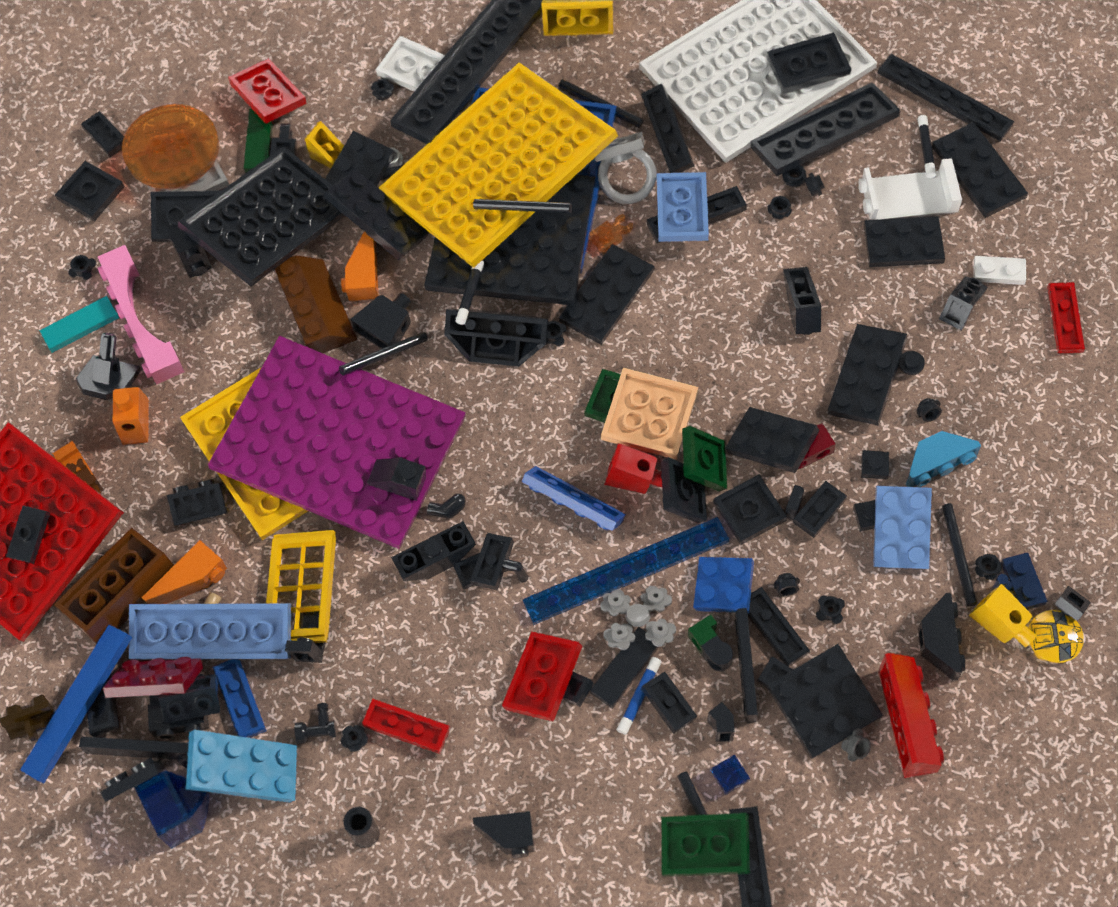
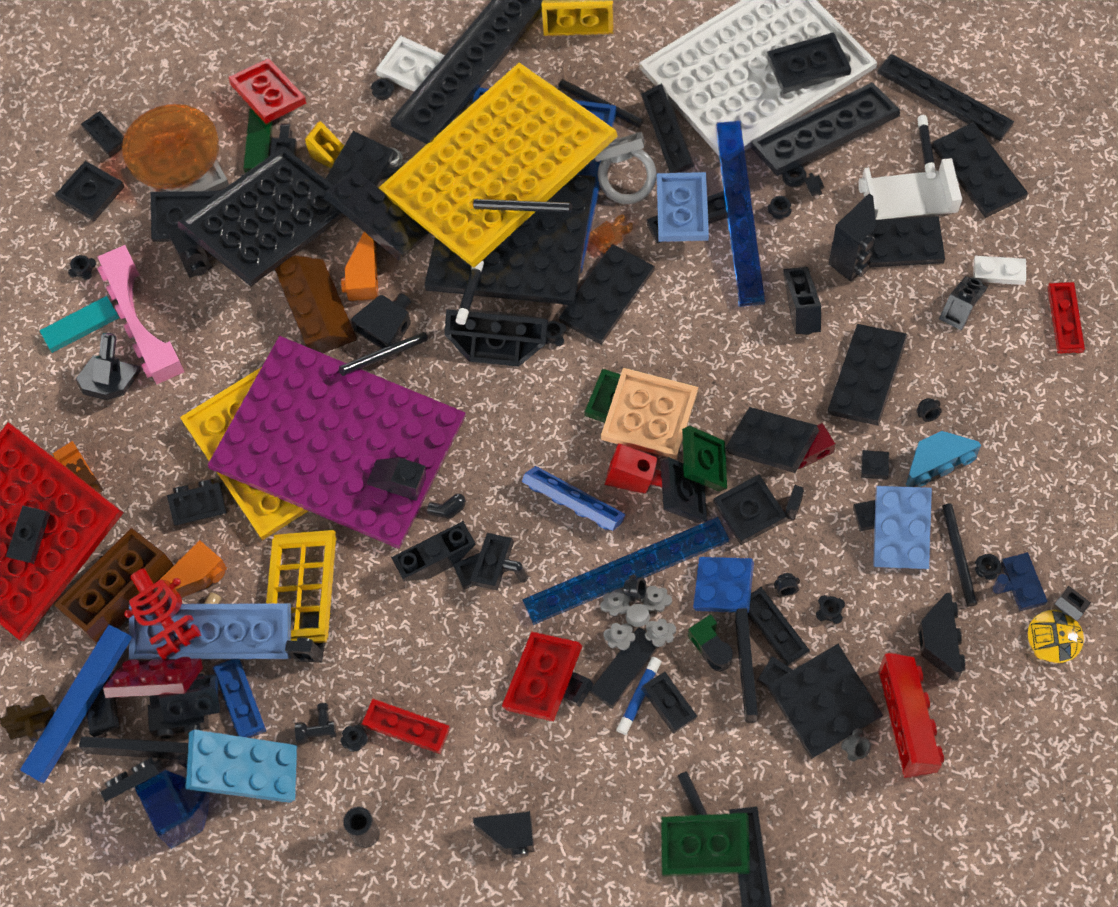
orange torso [112,387,149,445] -> none
black piece [707,702,735,742] -> none
clear blue plate [710,754,750,795] -> none
black plate [793,481,847,538] -> none
black plate [899,351,925,375] -> none
yellow torso [968,584,1037,648] -> none
none -> red torso [124,568,201,660]
none -> black plate [623,575,647,602]
none -> clear blue tile [715,121,765,307]
none -> black slope [828,193,876,282]

